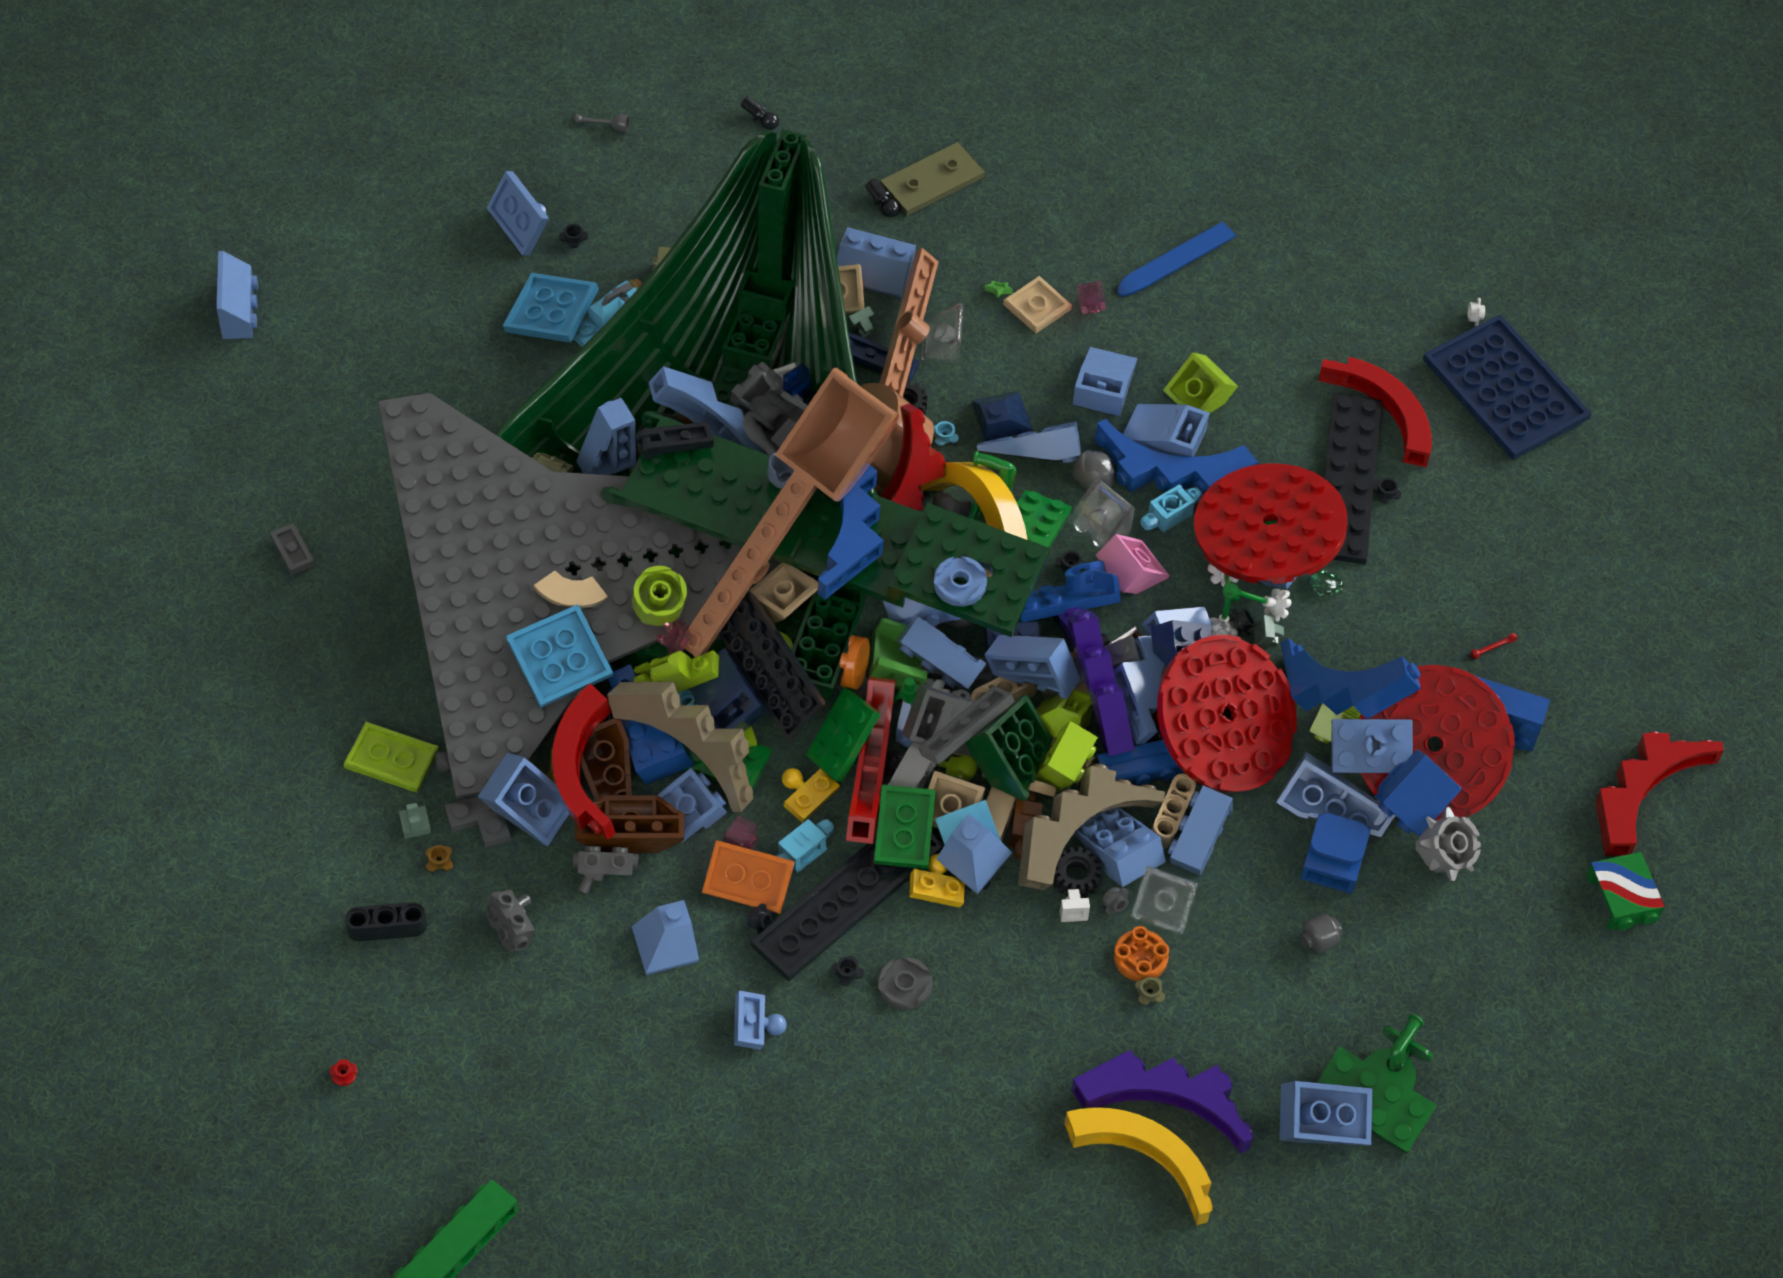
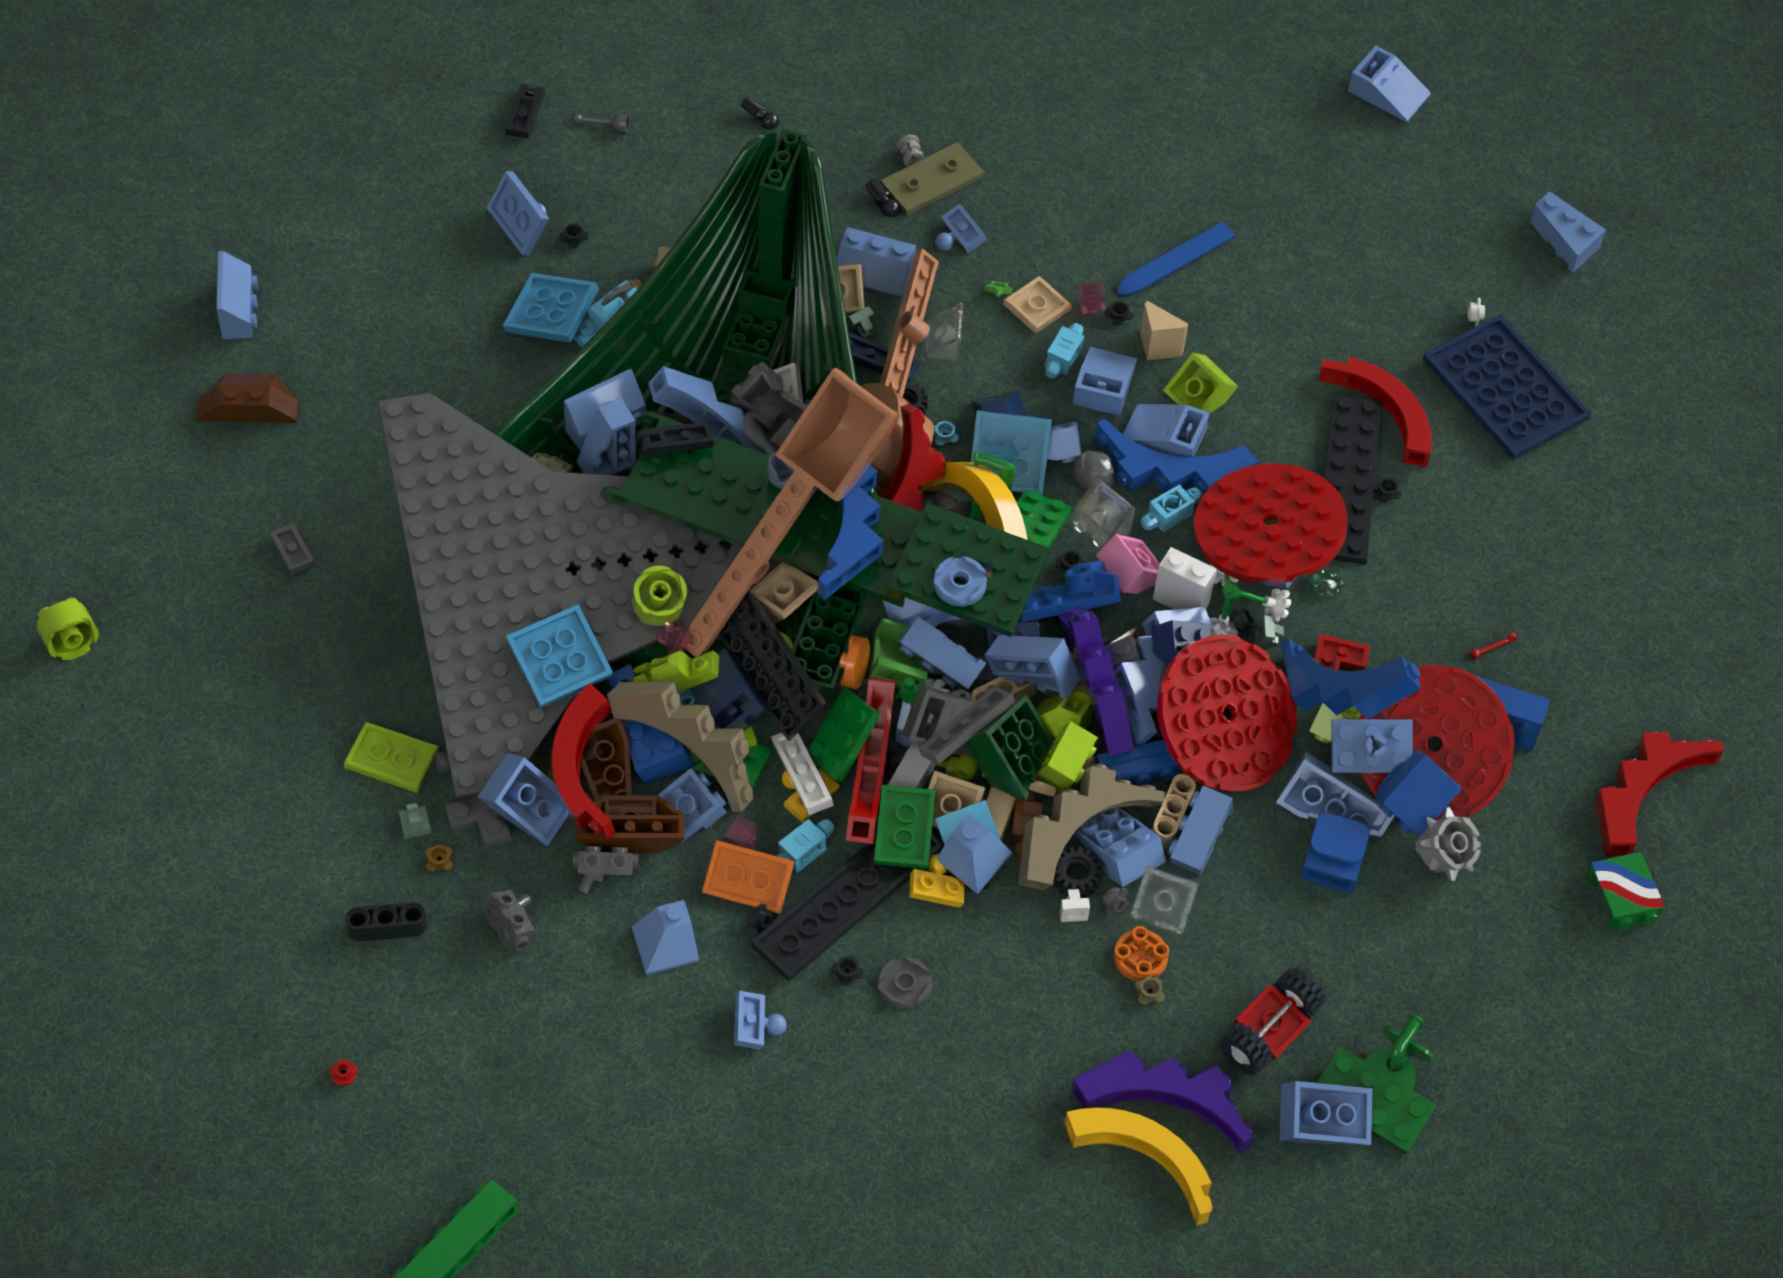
tan tile [533,571,608,609] -> none
clear blue tile [783,363,811,398] -> none
dark grey head [1300,913,1343,954] -> none
none -> lime brick [37,598,99,660]
none -> reddish brown wedge [196,374,299,423]
none -> black plate [505,83,545,139]
none -> medium blue slope [564,369,646,451]
none -> white plate [771,733,834,815]
none -> light grey bush [896,135,924,166]
none -> medium blue plate [935,204,987,253]
none -> dark azure plate [971,410,1052,495]
none -> medium azure piece [1044,323,1084,379]
none -> black plate [1105,301,1133,326]
none -> tan slope [1140,301,1188,360]
none -> white brick [1153,547,1217,609]
none -> plate [1219,967,1326,1076]
none -> red plate [1314,634,1370,671]
none -> medium blue slope [1348,46,1431,123]
none -> medium blue wedge [1530,191,1606,273]

